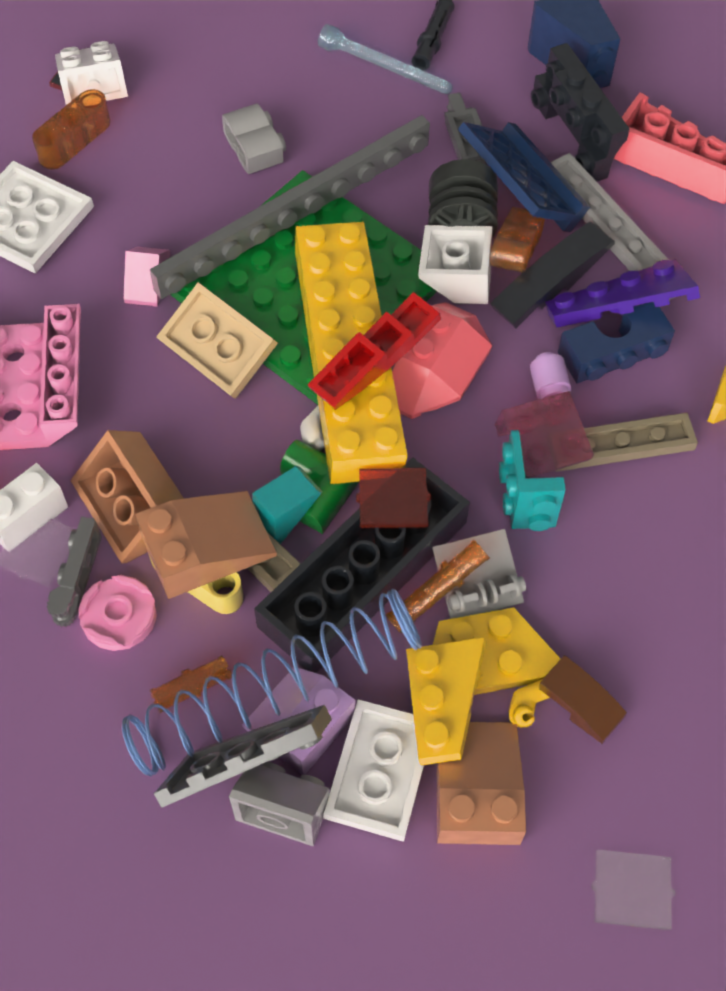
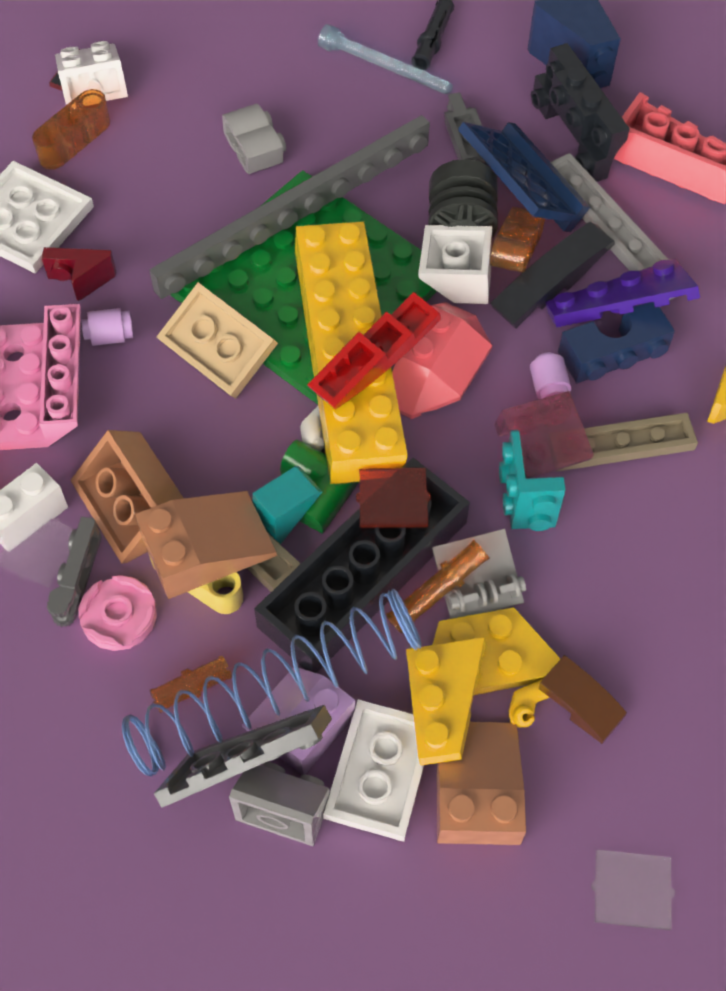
bright pink slope [124,246,171,307] -> none
none -> dark red slope [42,247,116,301]
none -> lavender brick [81,308,133,346]

